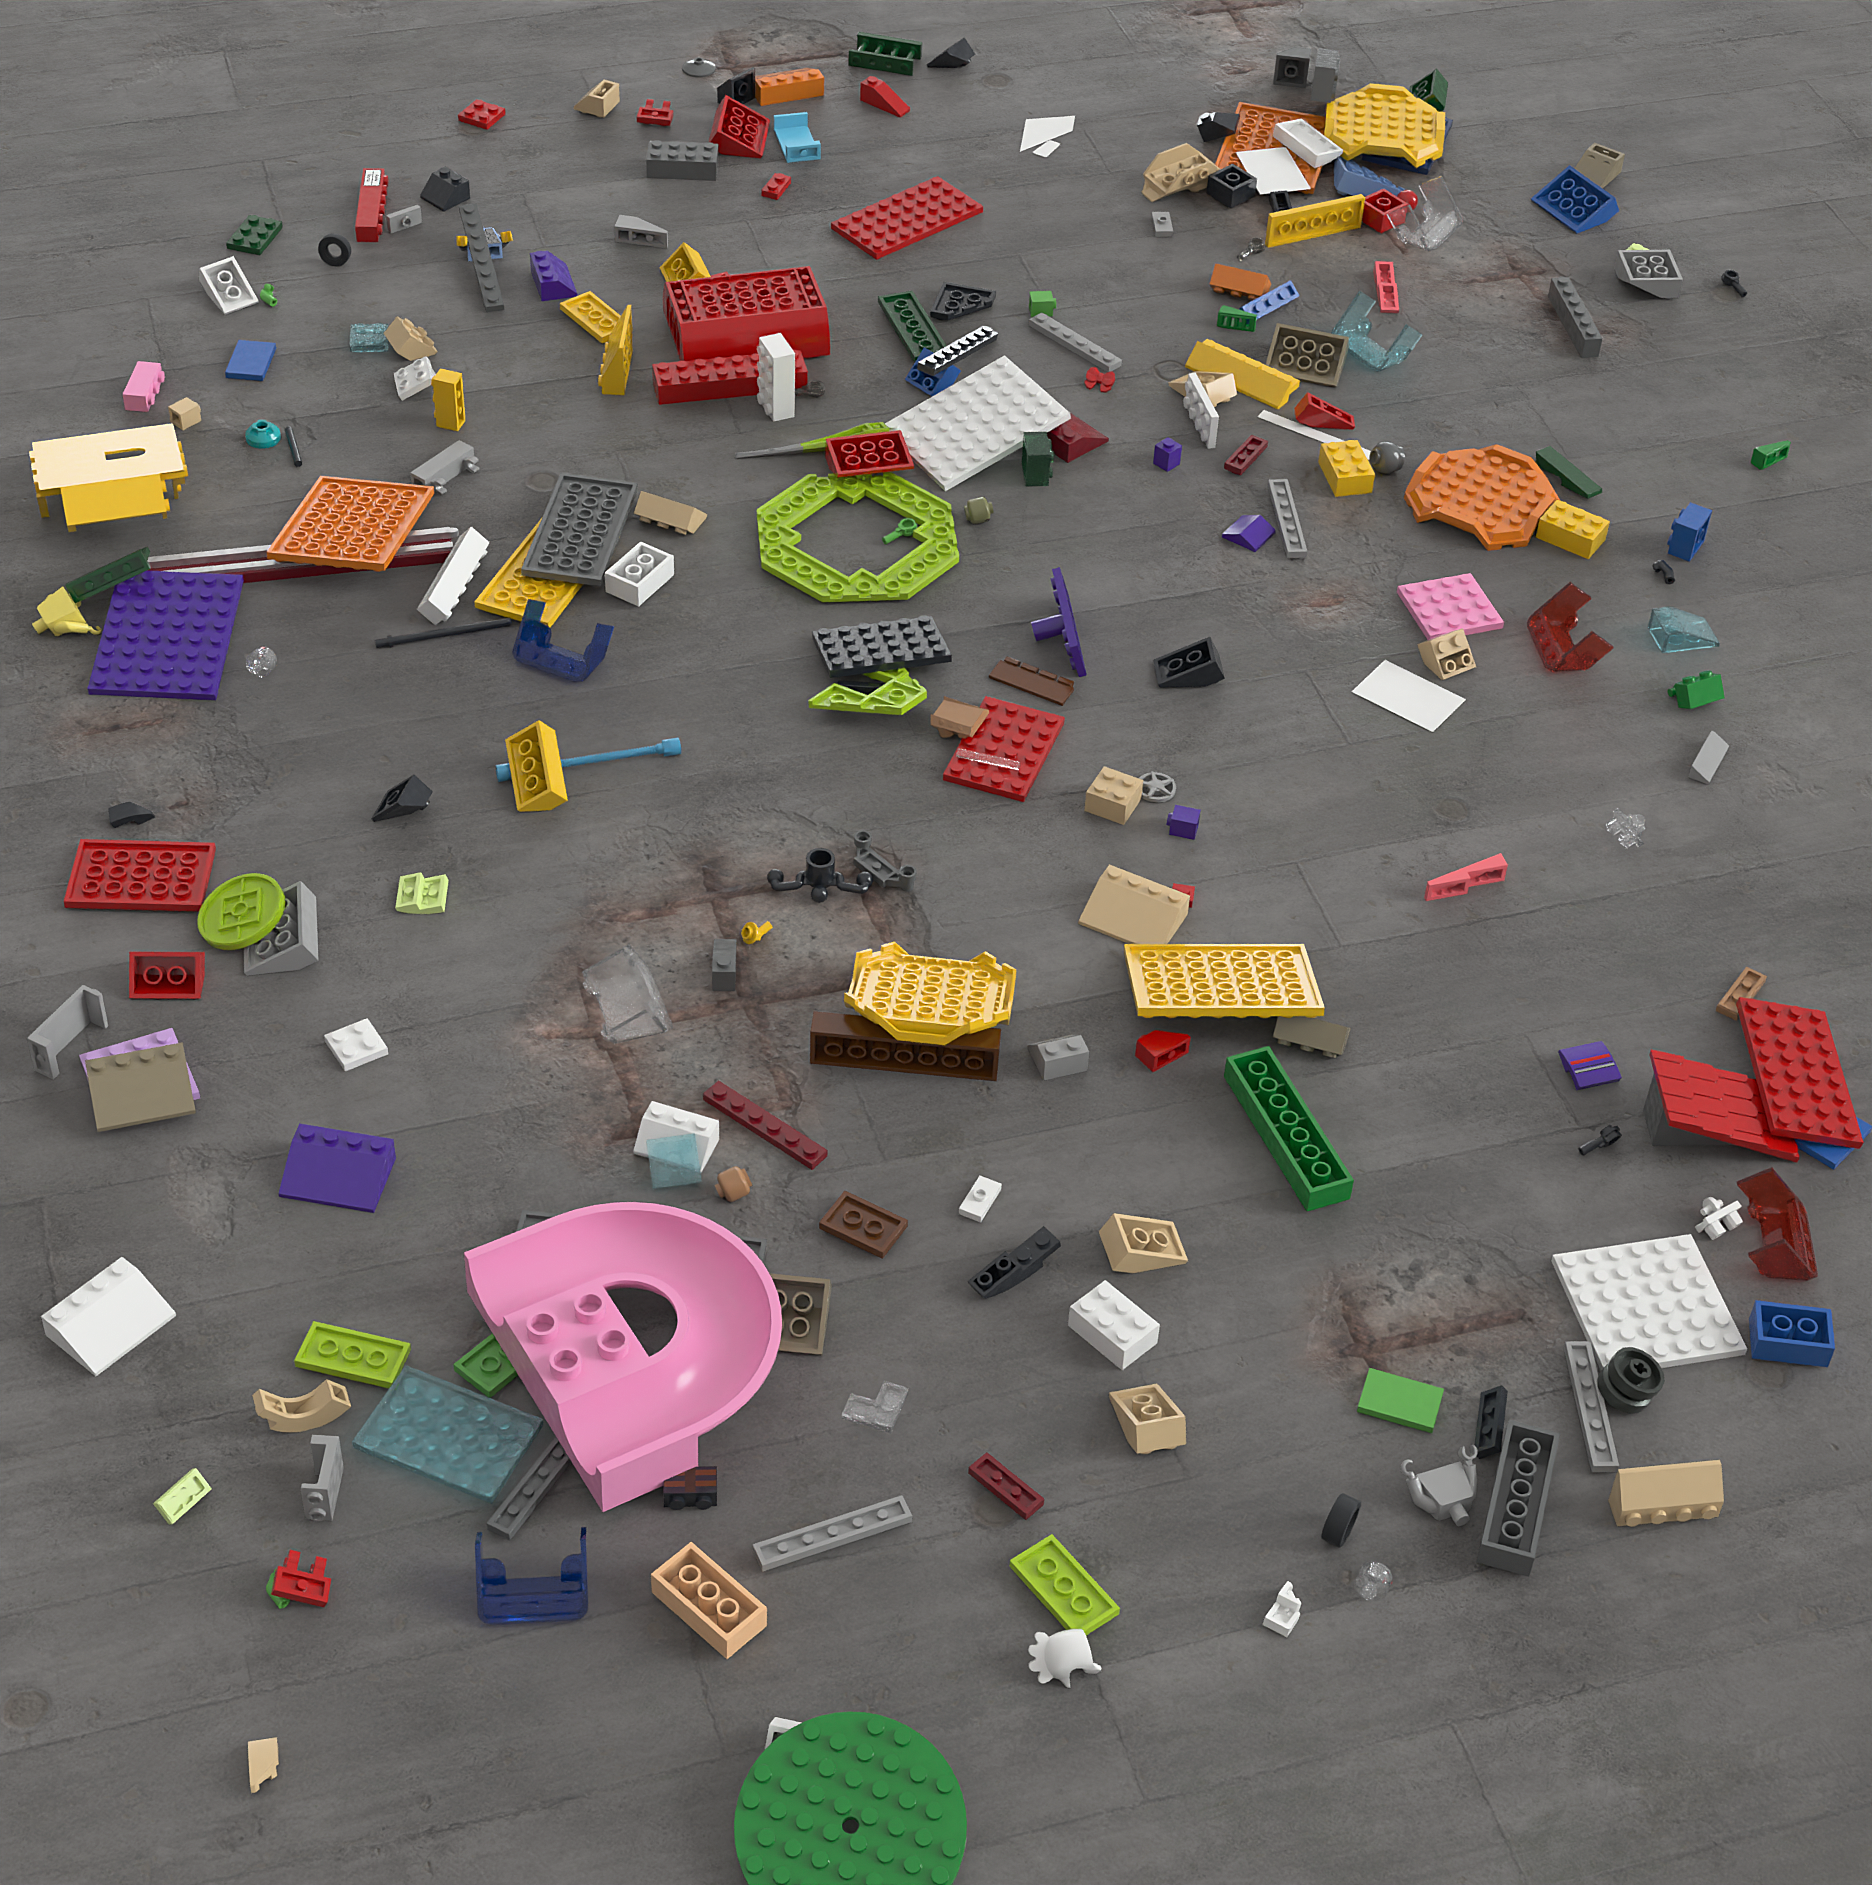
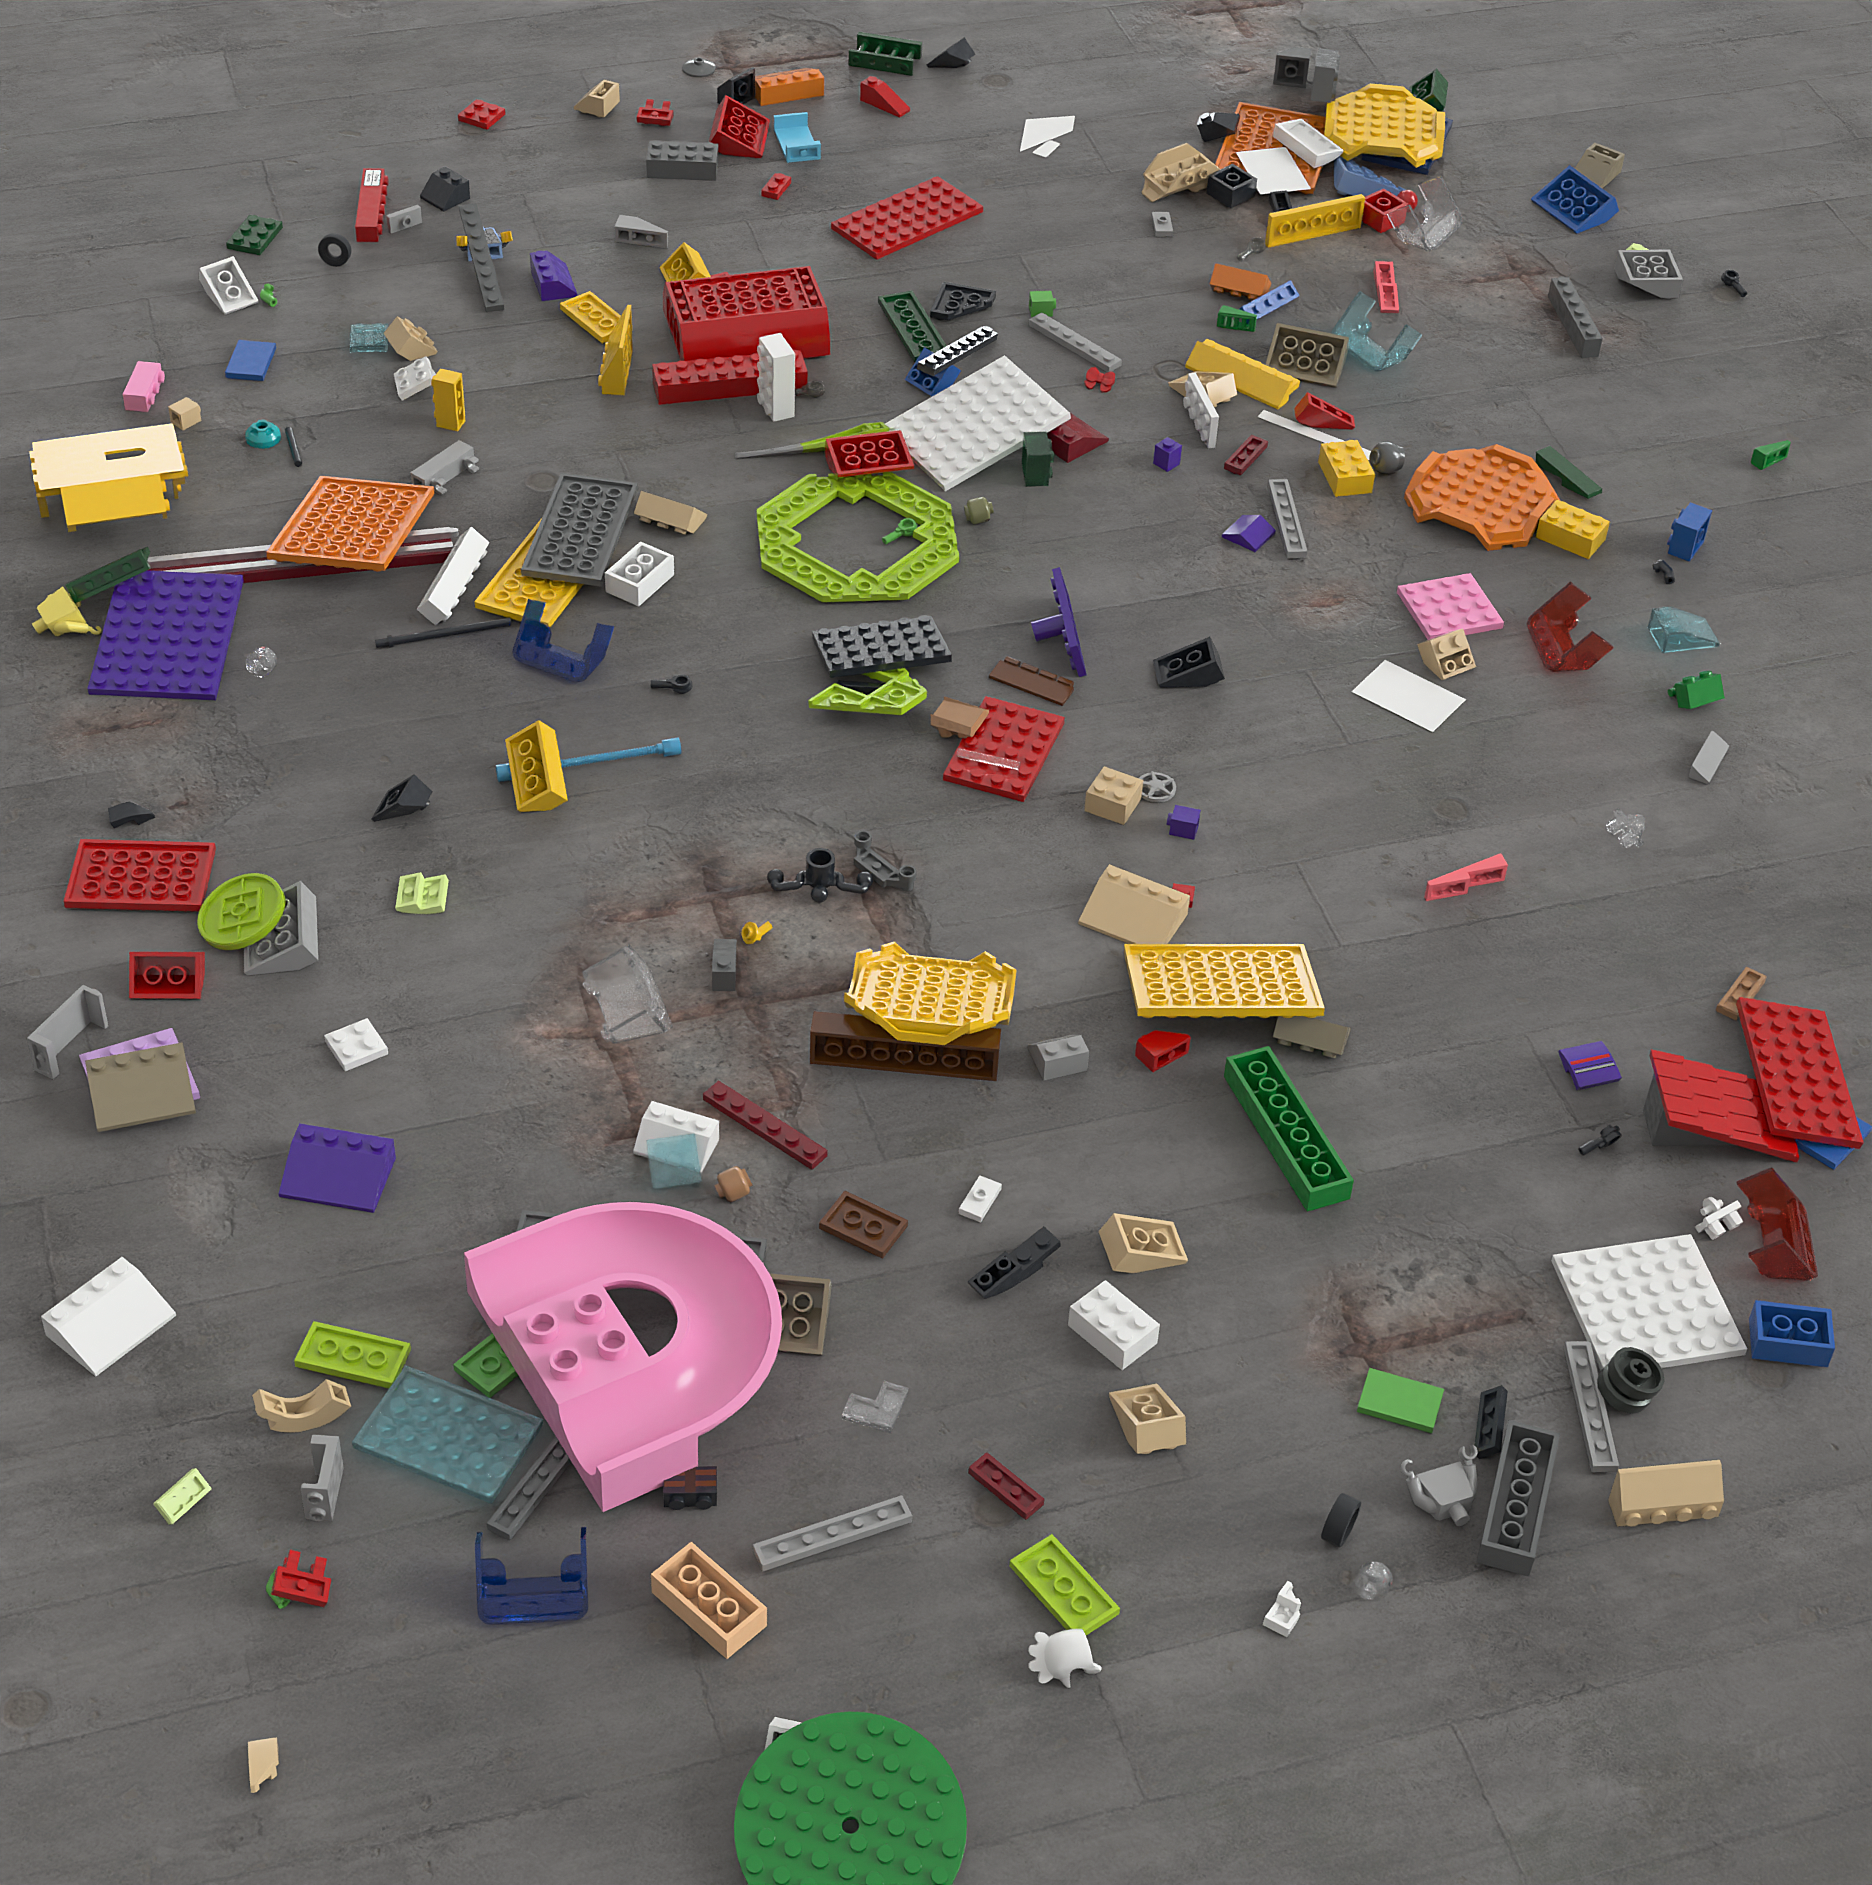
none -> black plate [650,675,693,694]

